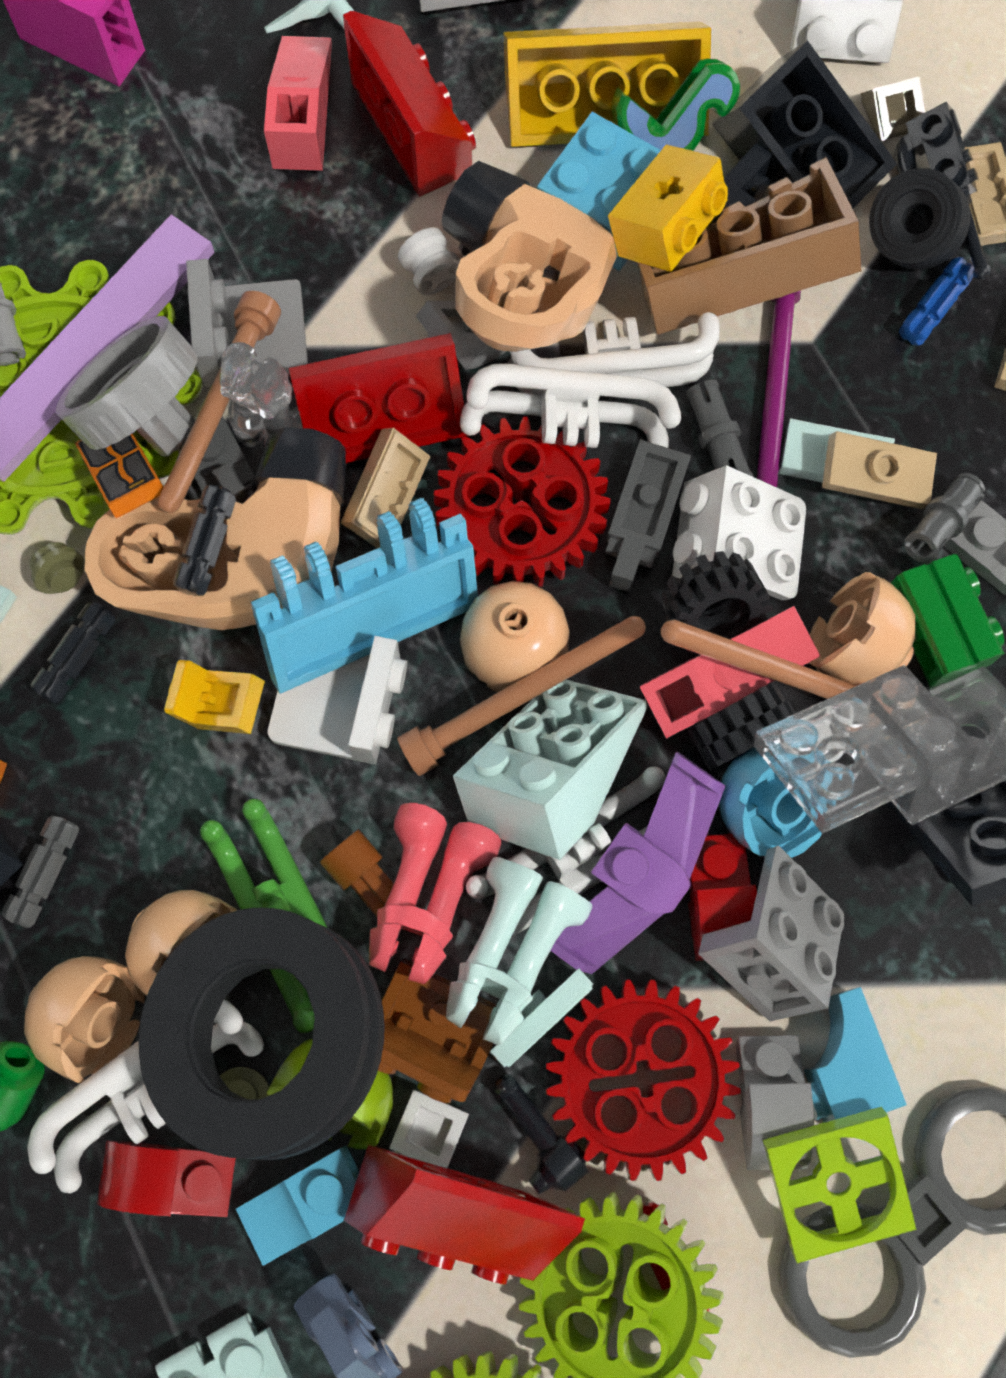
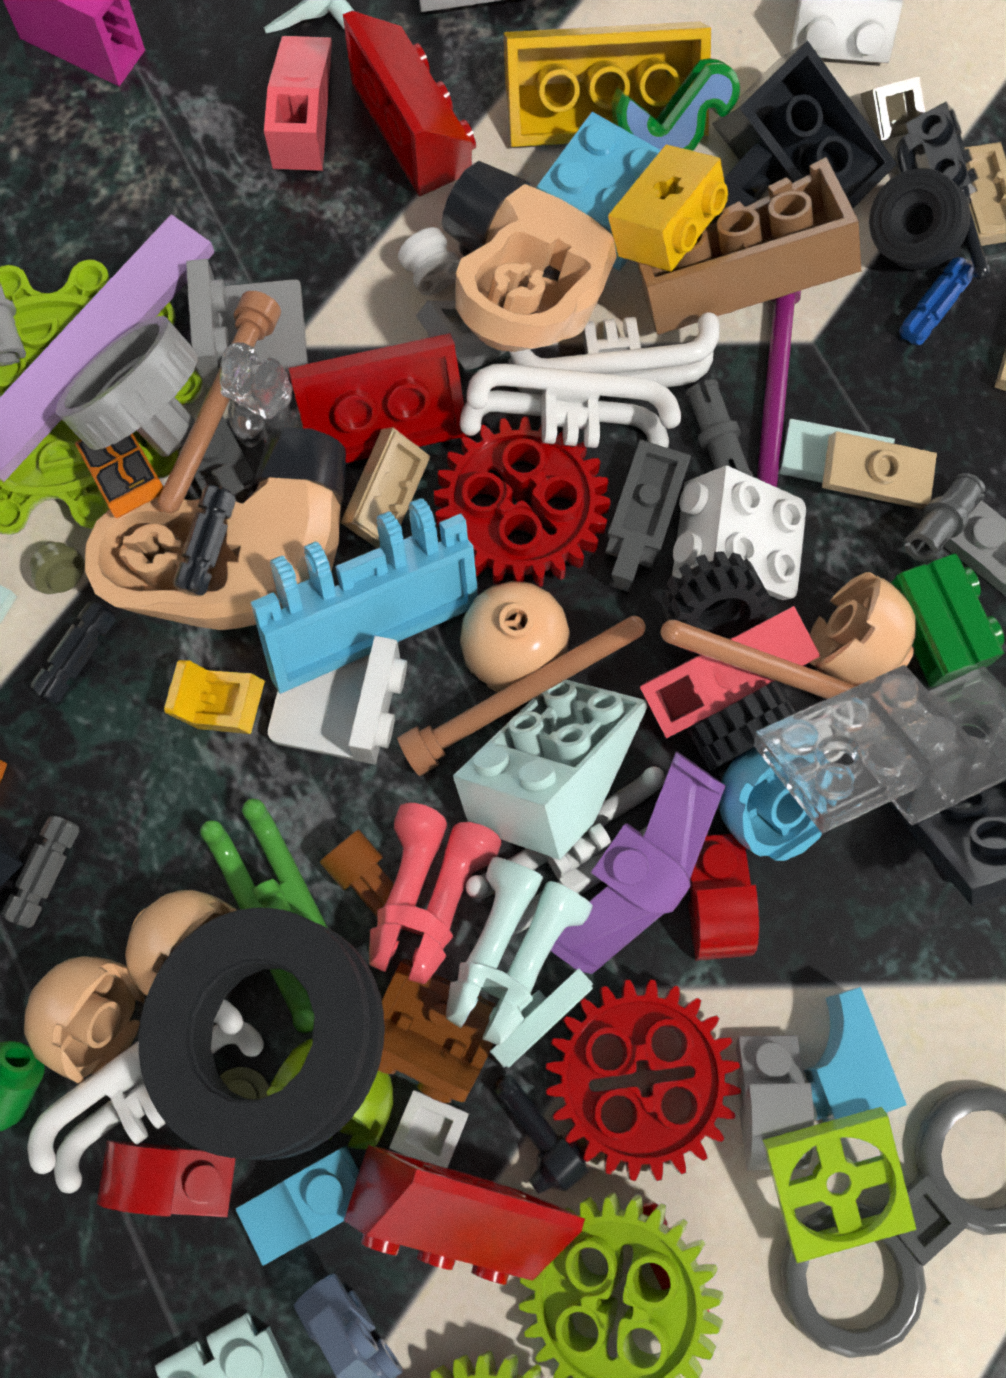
light grey bracket [698,846,844,1022] -> none

